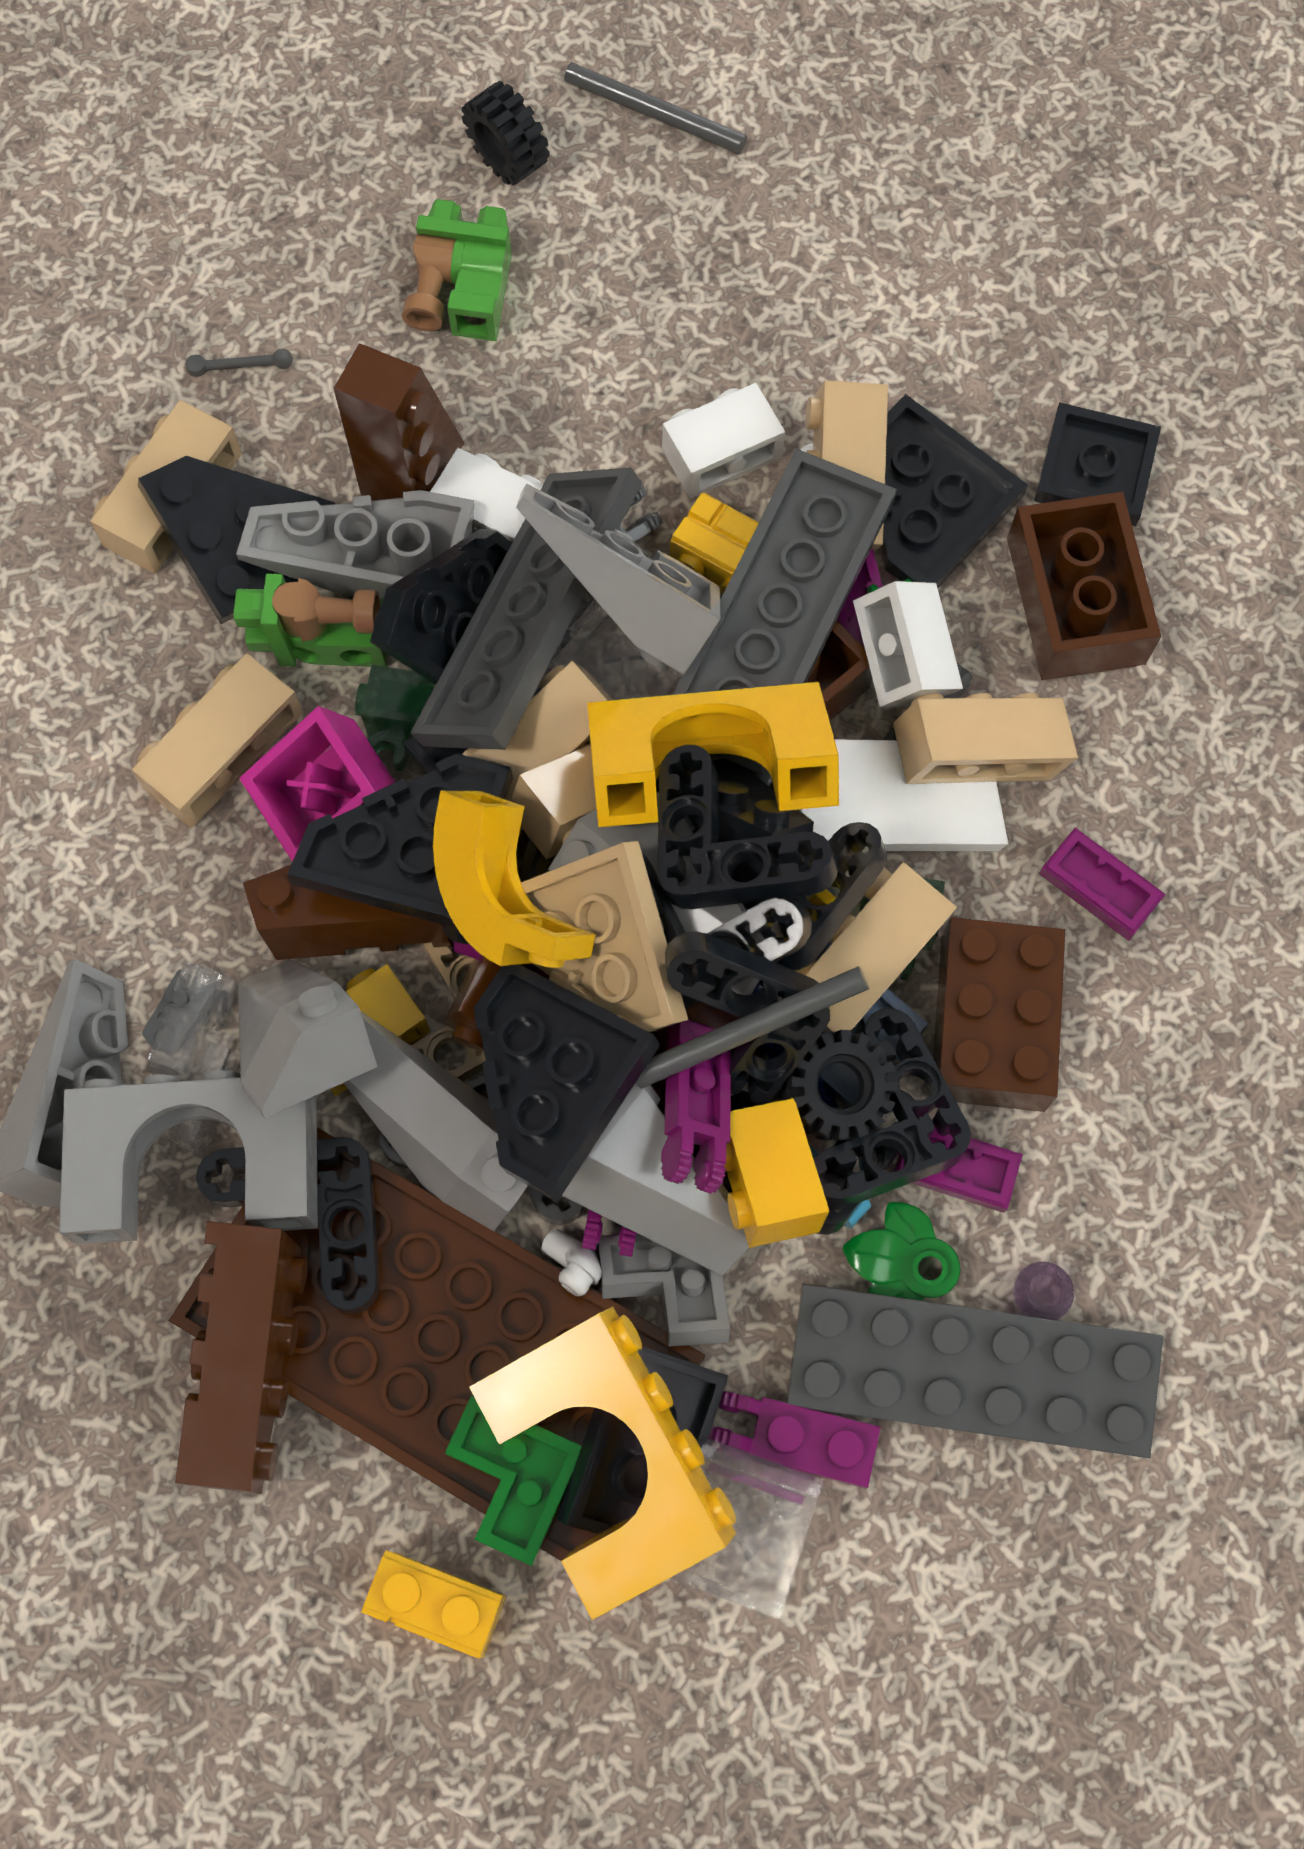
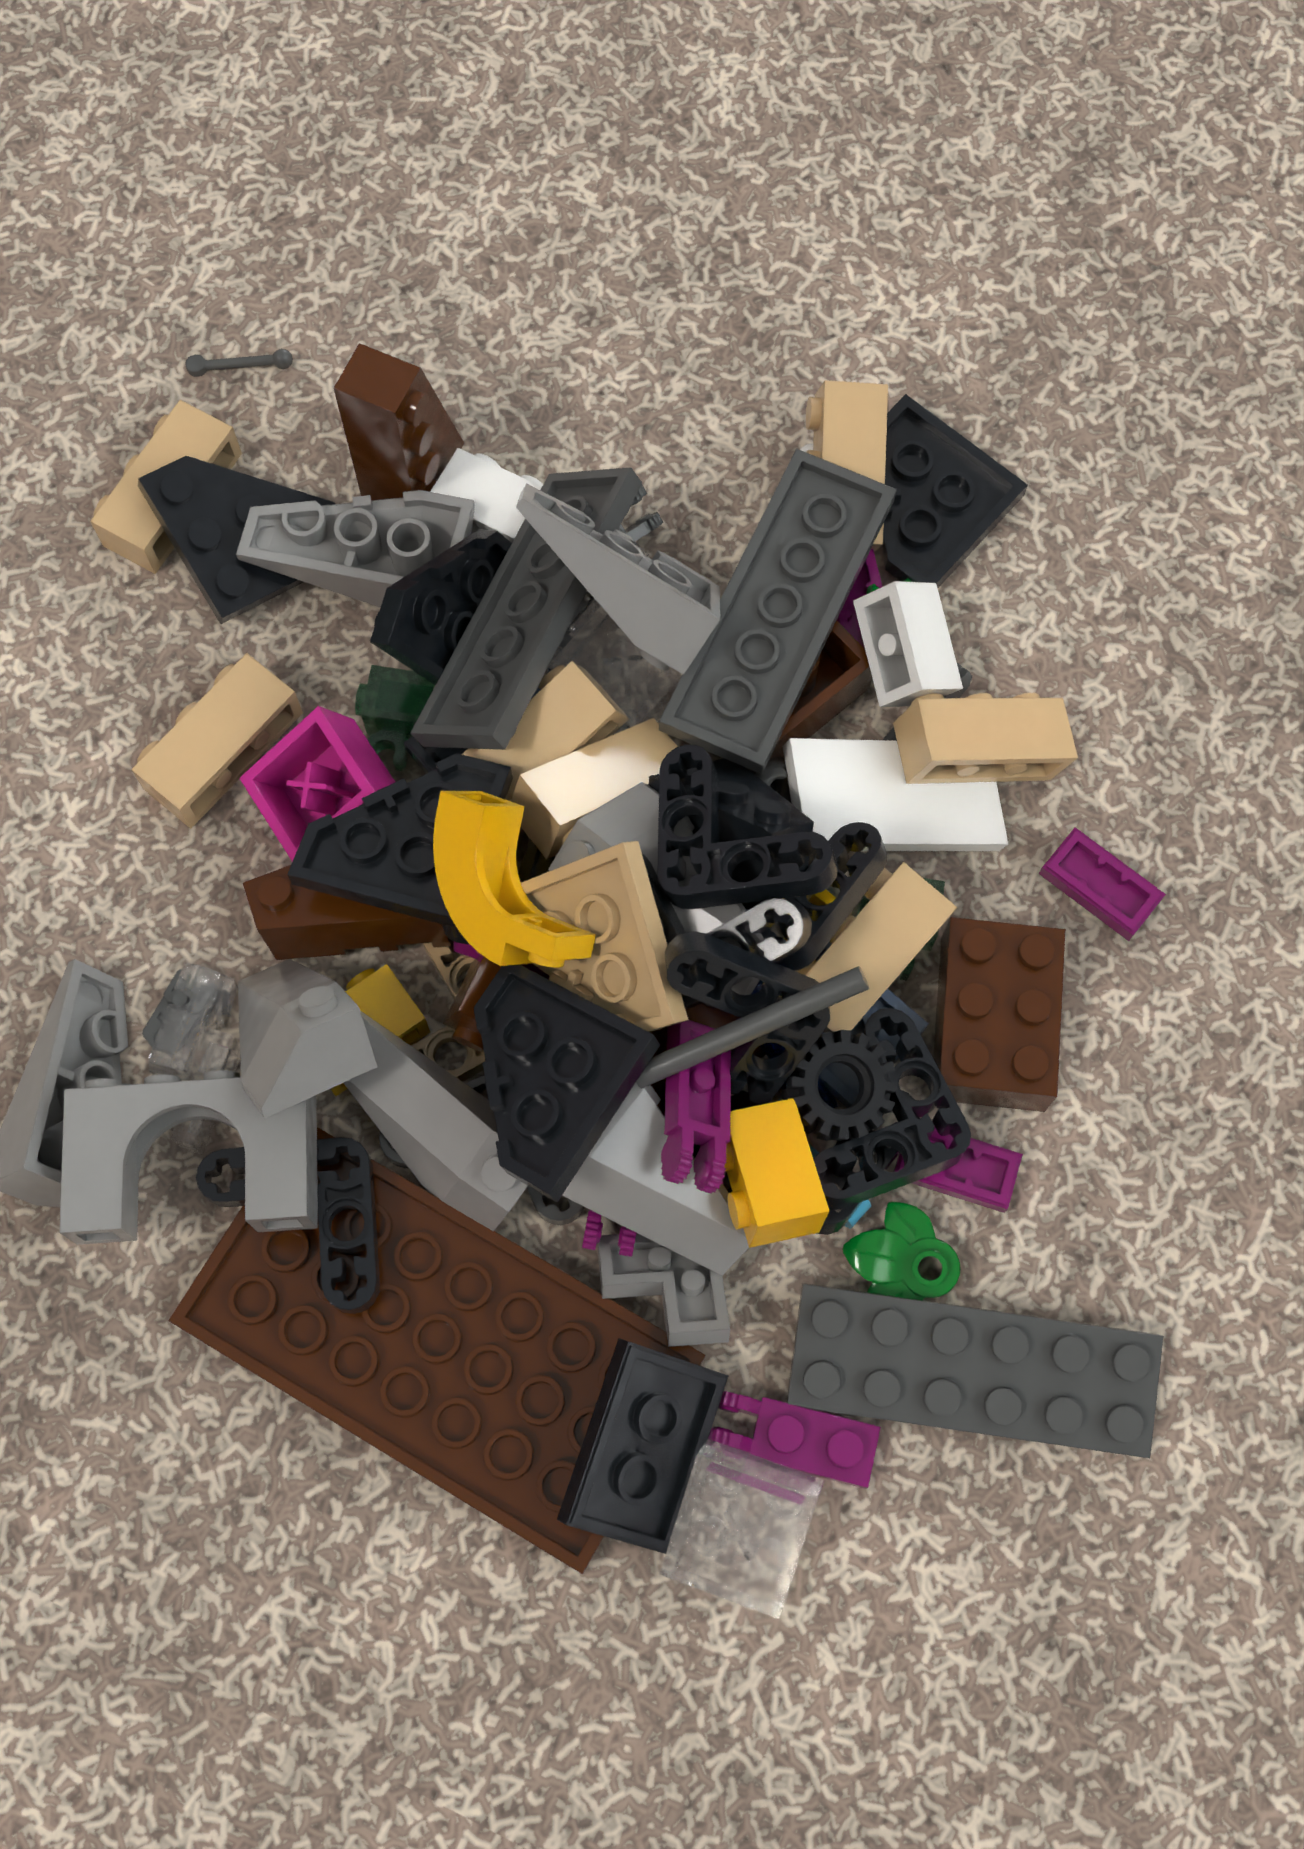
reddish brown wedge [175,1221,308,1494] -> none
hips [234,574,388,668] -> none
yellow brick [361,1550,507,1659] -> none
bright green hips [402,199,512,342] -> none
green plate [444,1395,582,1566] -> none
black tyre [461,81,550,186] -> none
yellow arch [469,1307,736,1620] -> none
white arm [541,1229,602,1296] -> none
dark grey bar [564,62,747,154] -> none
yellow arch [587,682,839,828] -> none
white brick [662,383,785,499] -> none
yellow brick [670,492,759,595] -> none
reddish brown brick [1007,492,1161,680] -> none
clear purple plate [1013,1262,1074,1320] -> none
black plate [1034,402,1161,526] -> none

